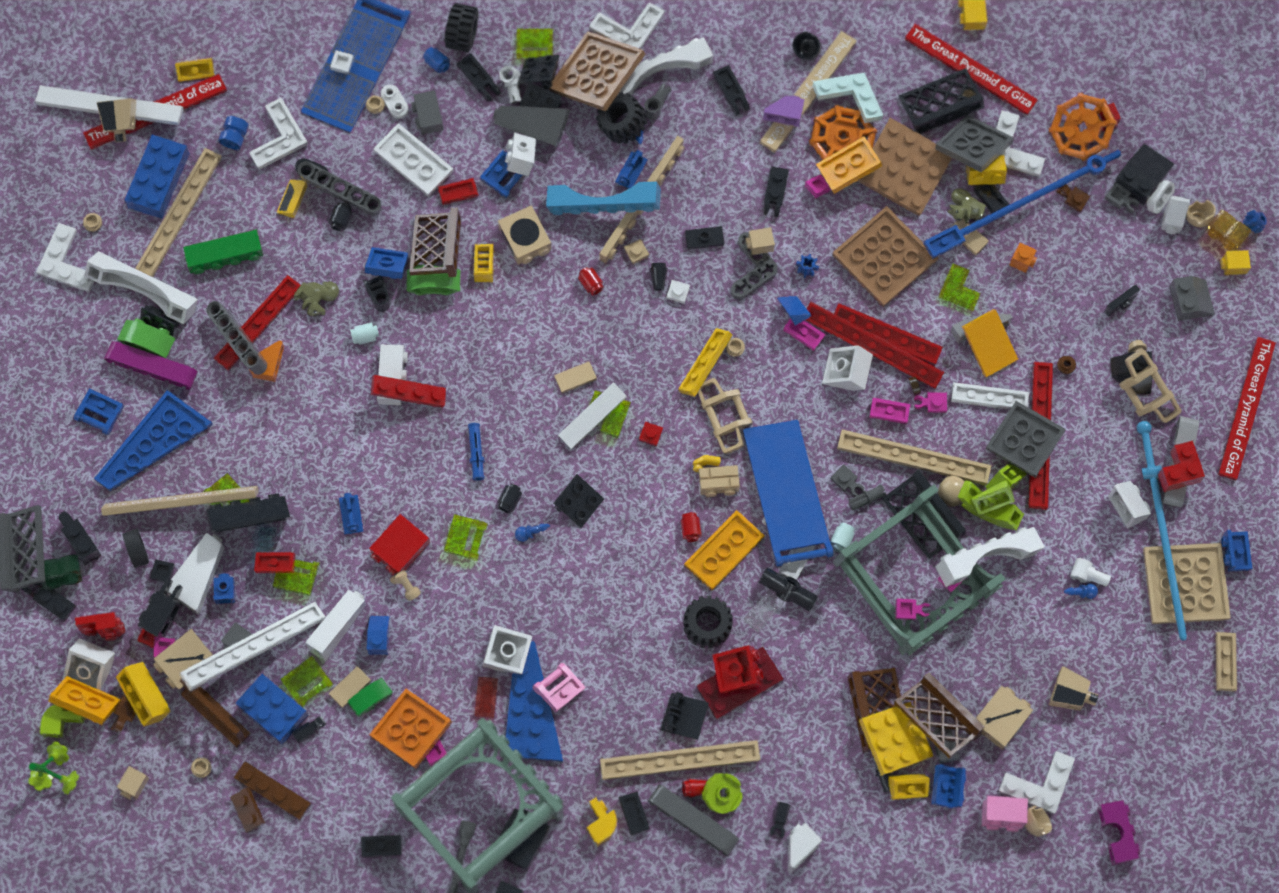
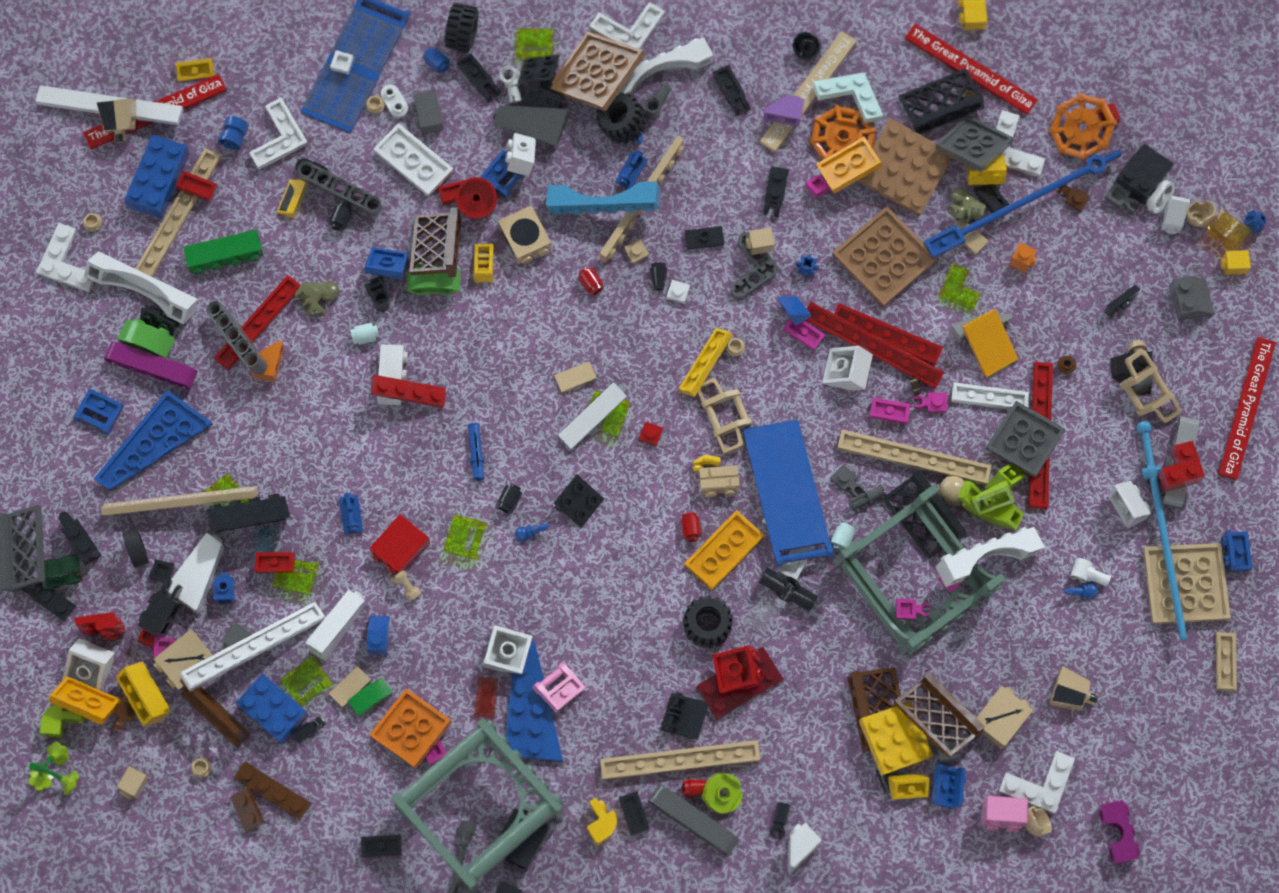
none -> red tile [175,170,218,202]
none -> red wheel [456,177,497,219]

